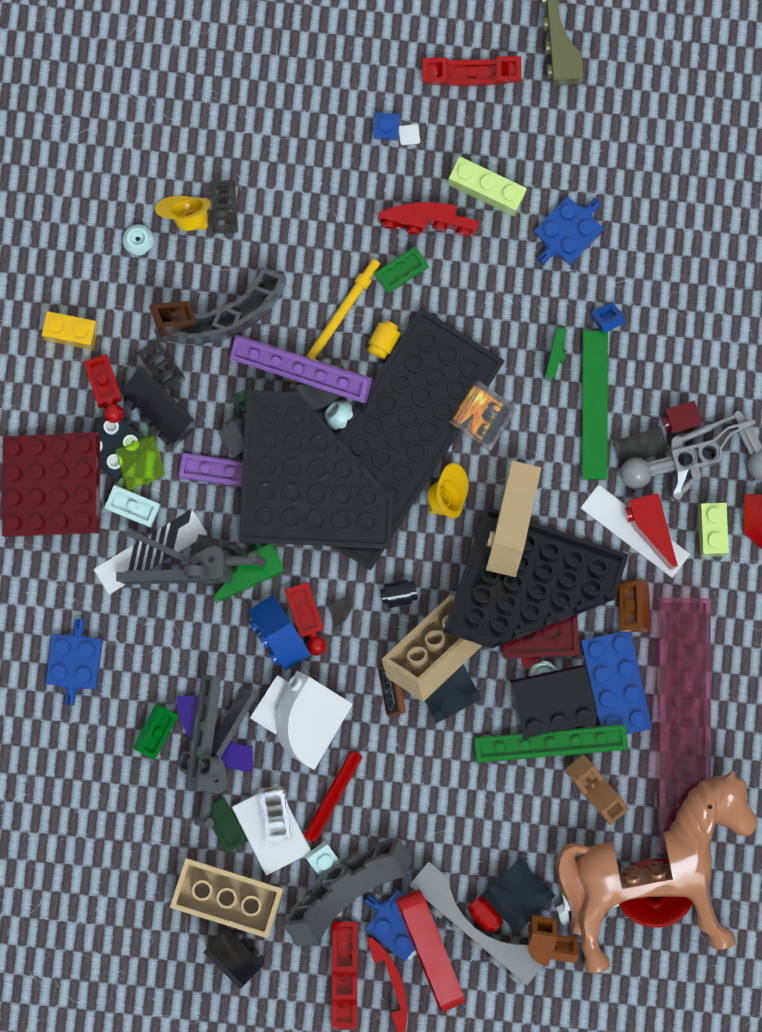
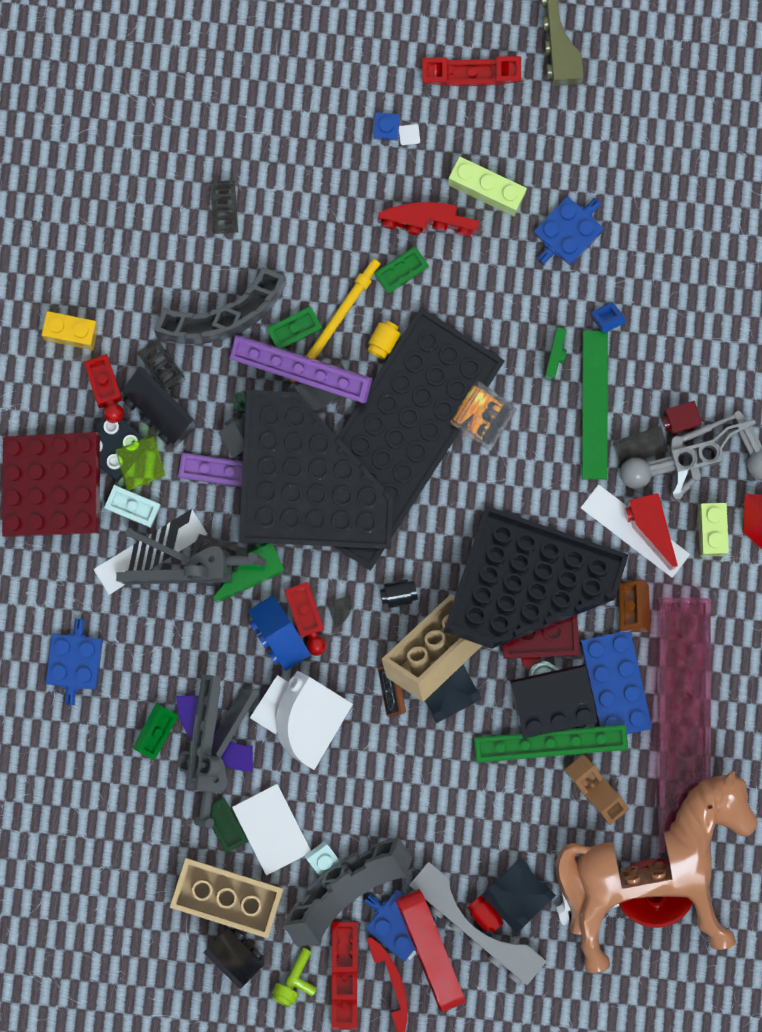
light aqua plate [123,224,154,255] -> none
reddish brown slope [149,301,197,338] -> none
yellow piece [155,195,211,231] -> none
clear smoke slope [258,785,292,842] -> none
red axle [303,750,362,843] -> none
light aqua plate [325,400,353,430] -> none
yellow piece [427,463,469,519] -> none
tan brick [486,461,542,577] -> none
dark orange brick [528,915,578,966] -> none
none -> green plate [266,306,322,349]
none -> lime piece [272,948,317,1008]

